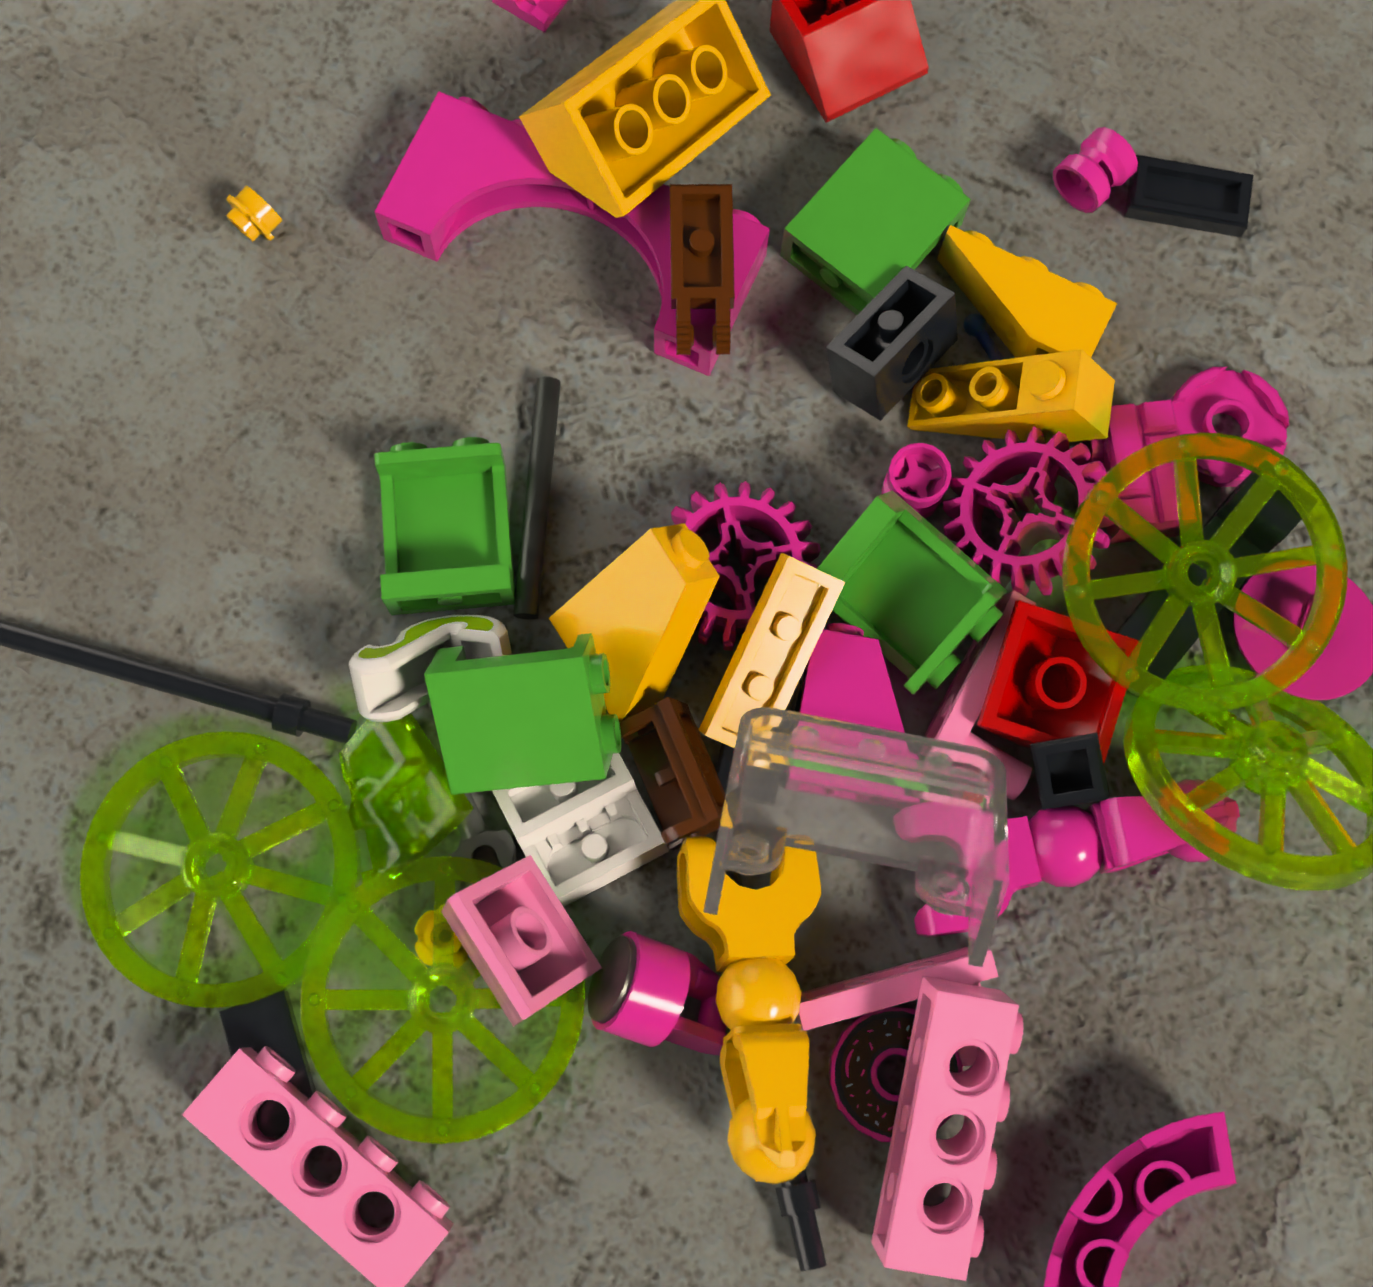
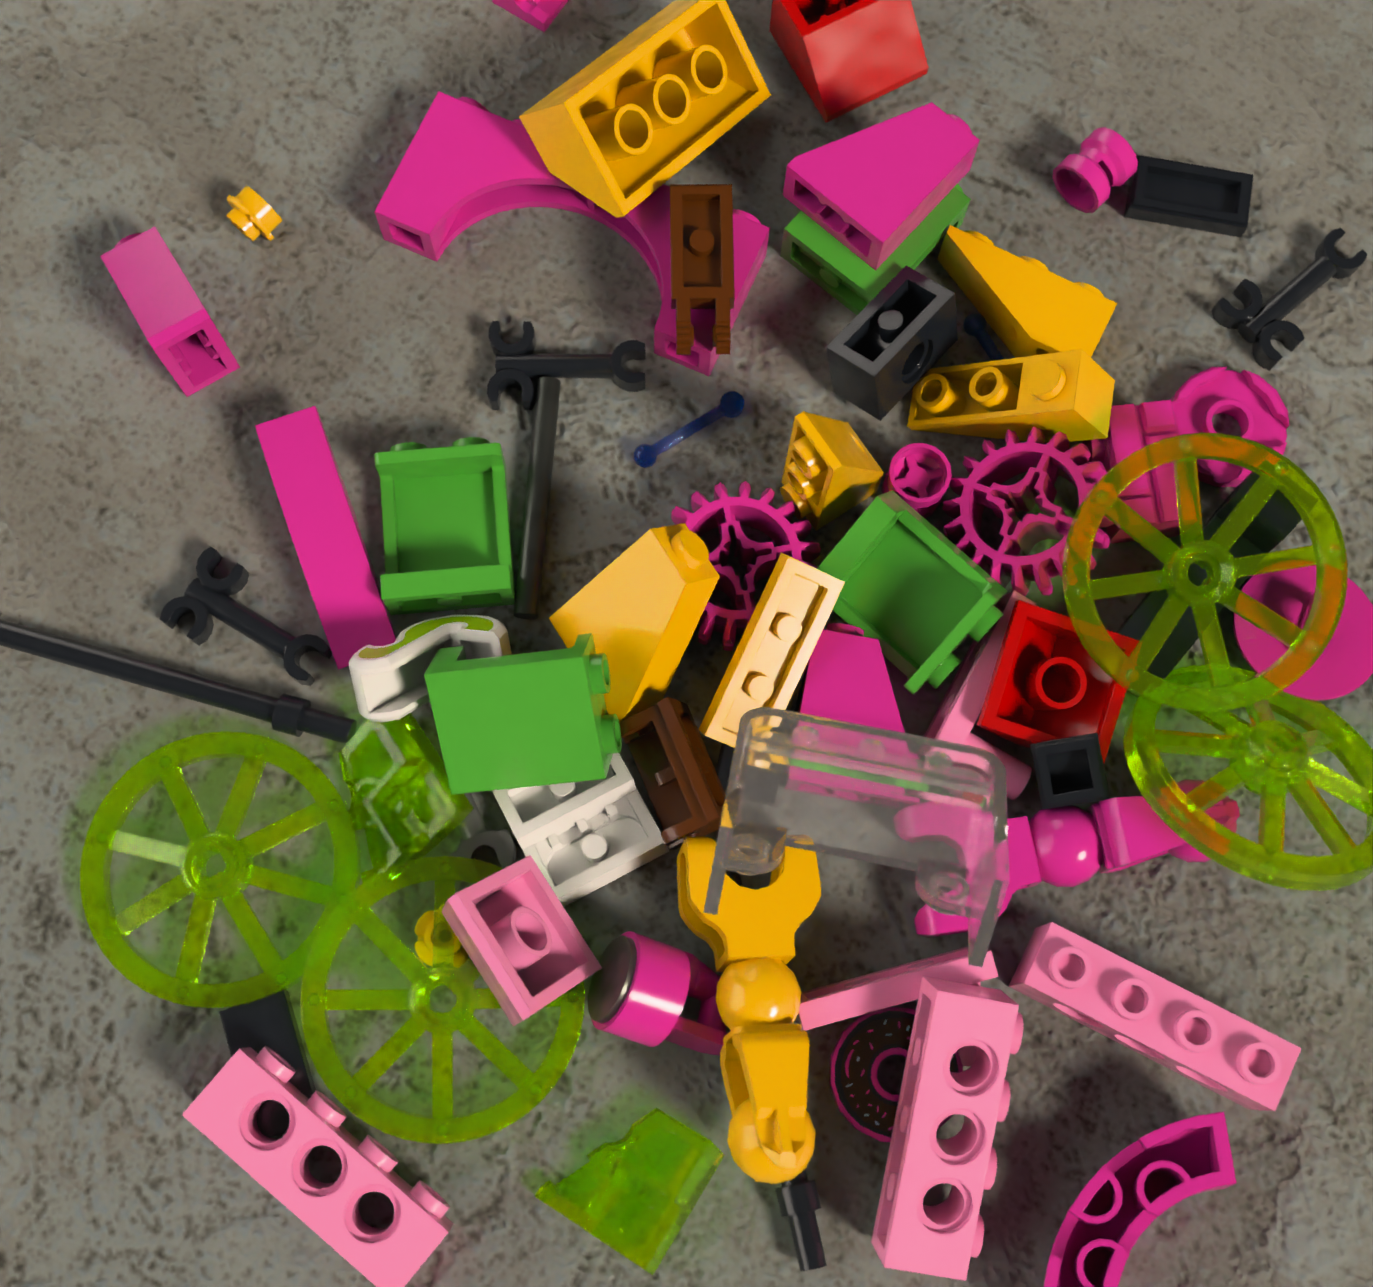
none -> dark pink slope [100,226,240,397]
none -> black bar [160,547,332,686]
none -> dark pink slope [255,406,397,670]
none -> black bar [487,321,646,410]
none -> clear neon green slope [535,1108,725,1276]
none -> clear blue hinge [633,391,744,468]
none -> yellow slope [780,411,884,531]
none -> dark pink slope [783,102,980,271]
none -> bright pink brick [1008,922,1302,1111]
none -> black bar [1211,228,1368,371]

